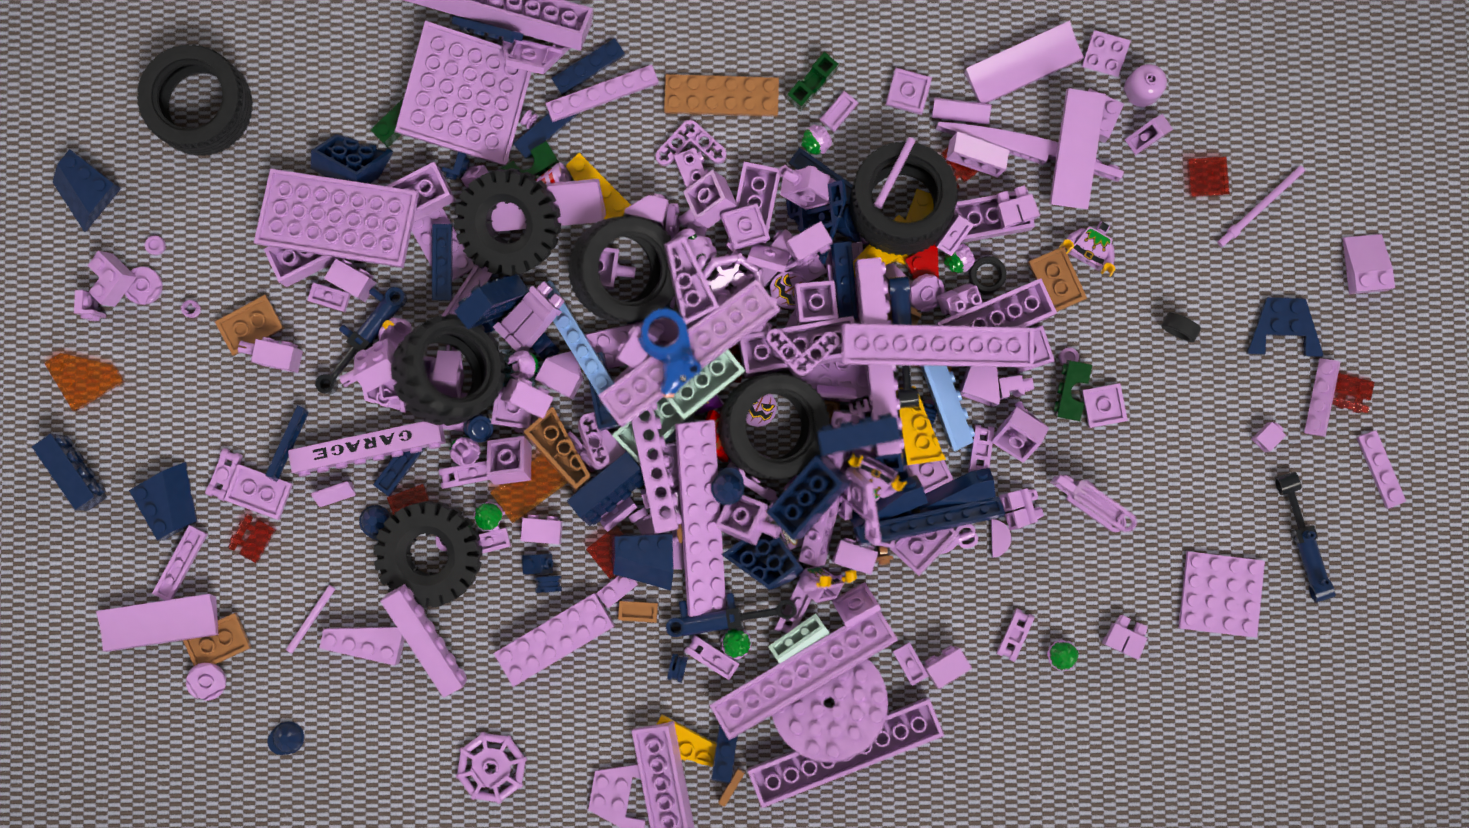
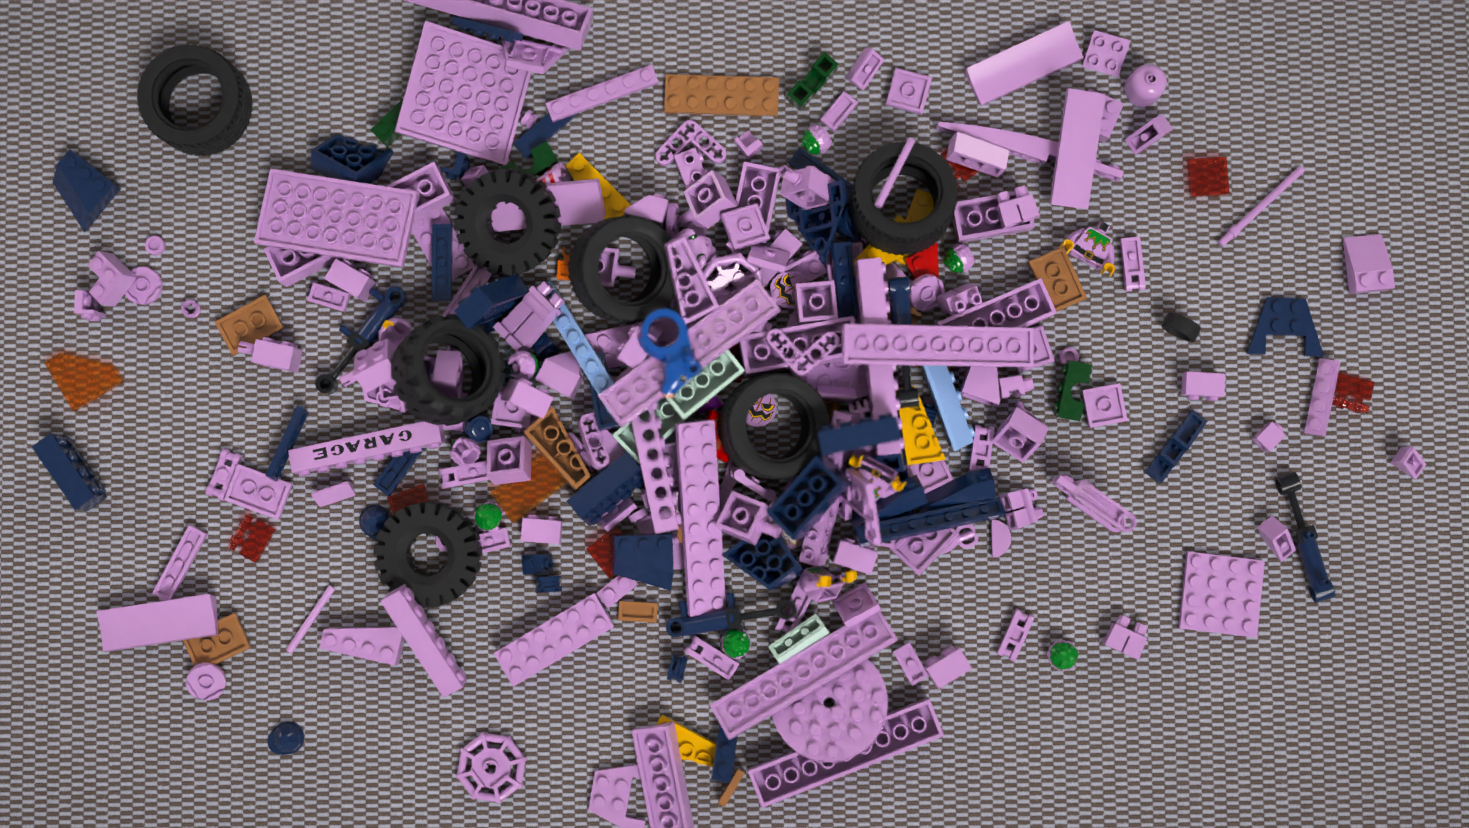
dark blue wedge [129,462,197,541] -> none
dark blue plate [551,38,625,96] -> none
dark blue piece [711,468,744,505] -> none
lavender brick [787,222,833,266] -> none
medium nougat plate [875,546,894,565] -> none
lavender tile [932,98,991,124] -> none
lavender plate [935,213,974,256] -> none
black tyre [969,256,1007,294] -> none
lavender plate [1356,430,1406,509] -> none
none -> orange plate [557,247,573,281]
none -> lavender panel [734,131,763,160]
none -> lavender slope [845,48,884,91]
none -> lavender plate [1120,237,1146,292]
none -> dark blue slope [1144,410,1208,484]
none -> lavender brick [1181,371,1225,401]
none -> lavender slope [1257,516,1296,562]
none -> lavender slope [1390,446,1426,480]

